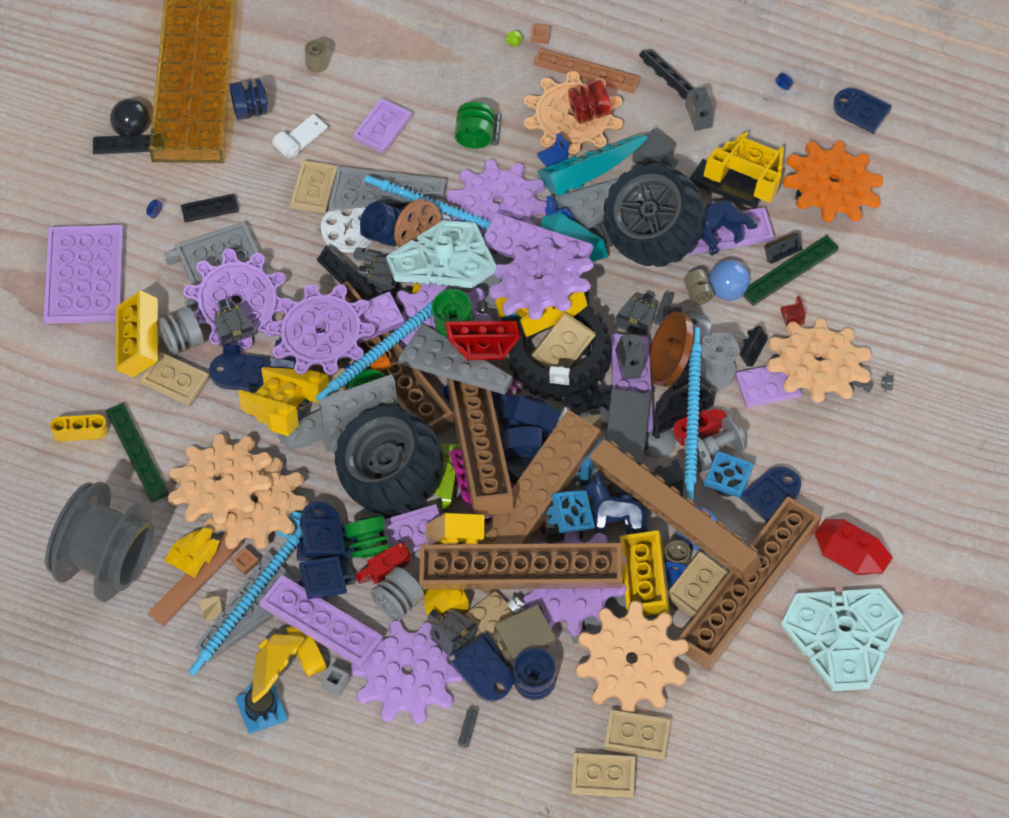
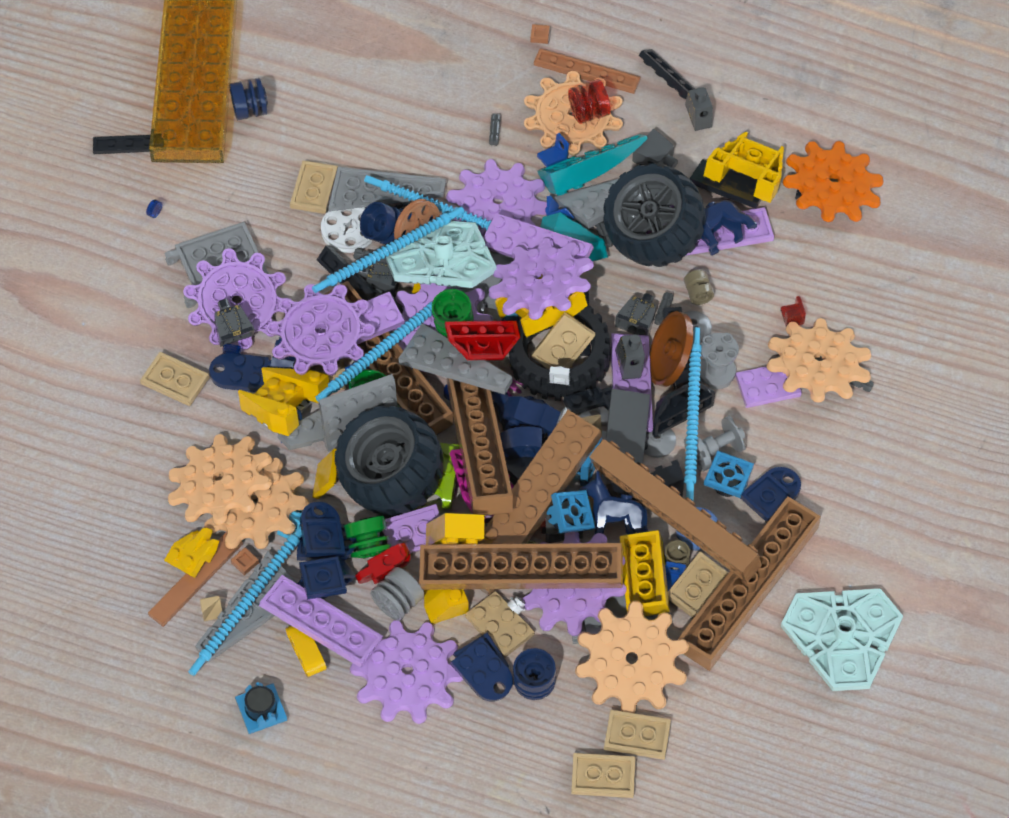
lavender plate [43,225,123,324] -> none
dark grey wheel [45,482,154,602] -> none
yellow beam [50,414,108,442] -> none
dark green tile [106,403,169,503] -> none
black piece [110,98,151,136] -> none
yellow brick [116,290,158,378] -> none
light grey wheel [158,307,204,355] -> none
black tile [181,194,239,223] -> none
yellow wedge [252,634,304,703] -> none
white door [272,114,328,159] -> none
dark tan wheel [305,39,329,73] -> none
light grey plate [321,665,349,697] -> none
lavender plate [353,98,412,154] -> none
orange plate [369,353,391,372] -> none
dark grey torso [427,609,478,656] -> none
green wheel [454,102,494,149] -> none
dark grey axle [458,709,478,748] -> none
dark tan panel [492,605,556,665] -> none
lime plate [505,31,522,47] -> none
red piece [673,409,727,446] -> none
medium blue piece [708,260,750,301] -> none
black plate [739,326,768,367] -> none
dark green tile [743,235,839,306] -> none
black plate [764,232,803,264] -> none
clear blue tile [775,73,793,90] -> none
red wedge [815,519,893,575] -> none
dark blue plate [833,88,892,134] -> none
dark grey plate [881,373,894,392] -> none
none -> medium azure hose [312,207,465,293]
none -> yellow tile [312,449,337,499]

